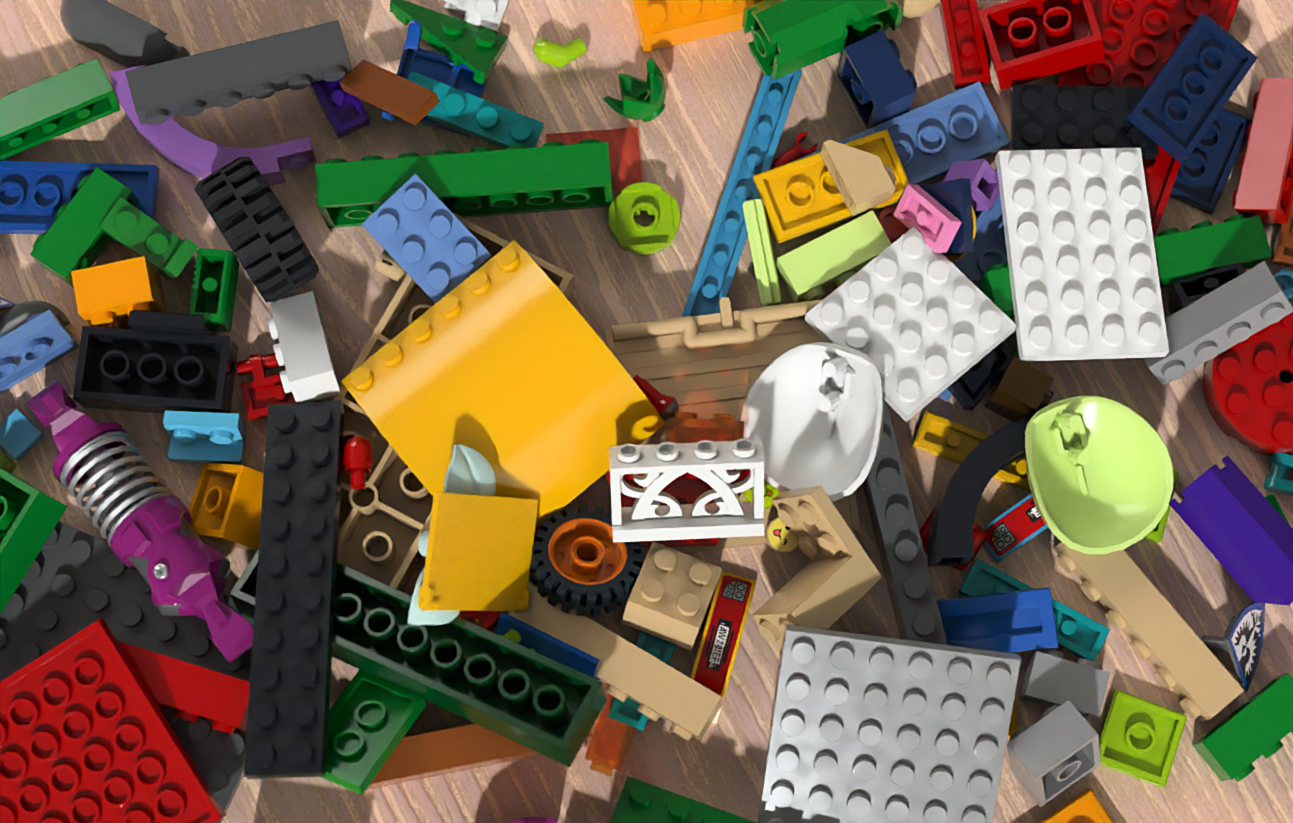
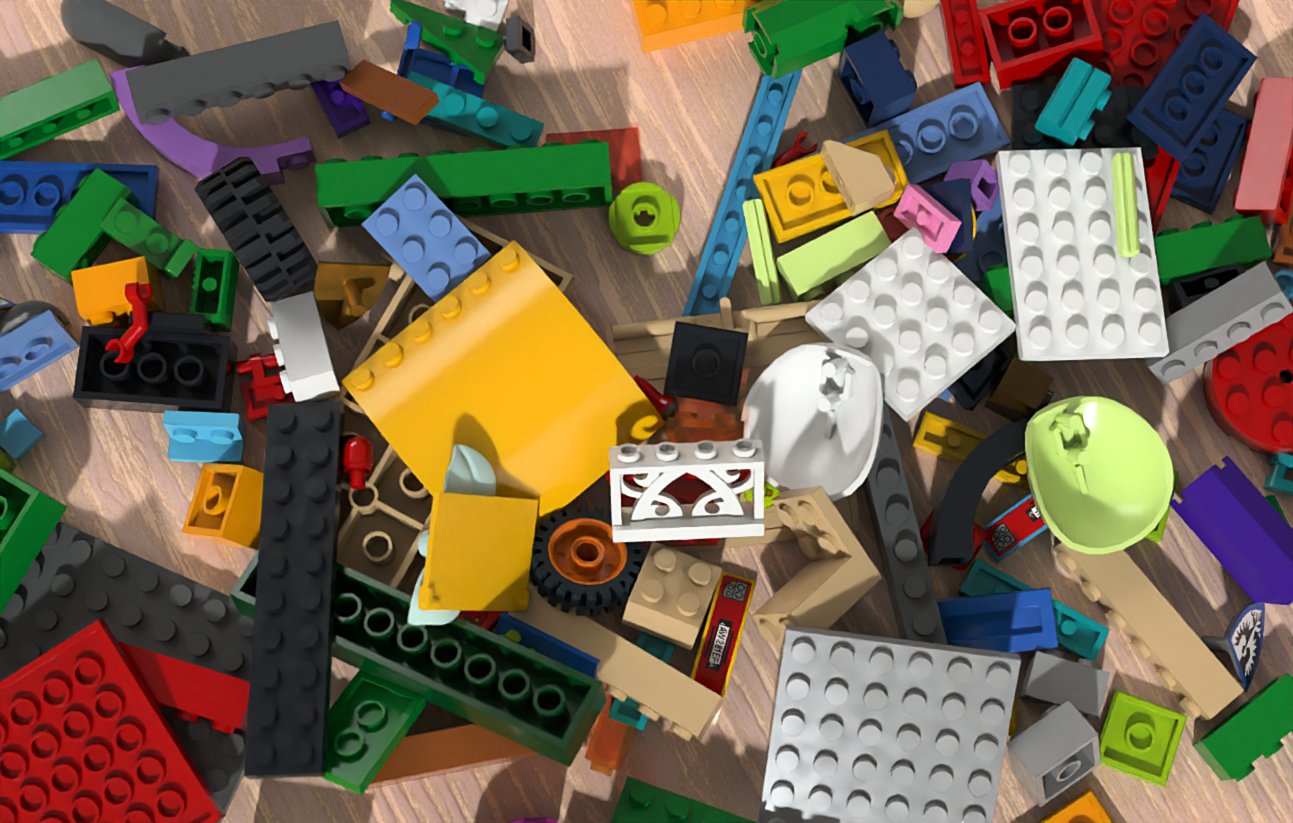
magenta piece [26,380,253,663] -> none
lime arm [533,37,588,68] -> none
green piece [603,58,666,122] -> none
light yellow tile [765,517,799,553] -> none
none -> red arm [105,282,153,363]
none -> pearl gold shield [314,261,391,331]
none -> black plate [503,16,534,64]
none -> black tile [663,321,749,406]
none -> teal brick [1034,58,1112,148]
none -> yellowish green axle [1111,152,1140,258]

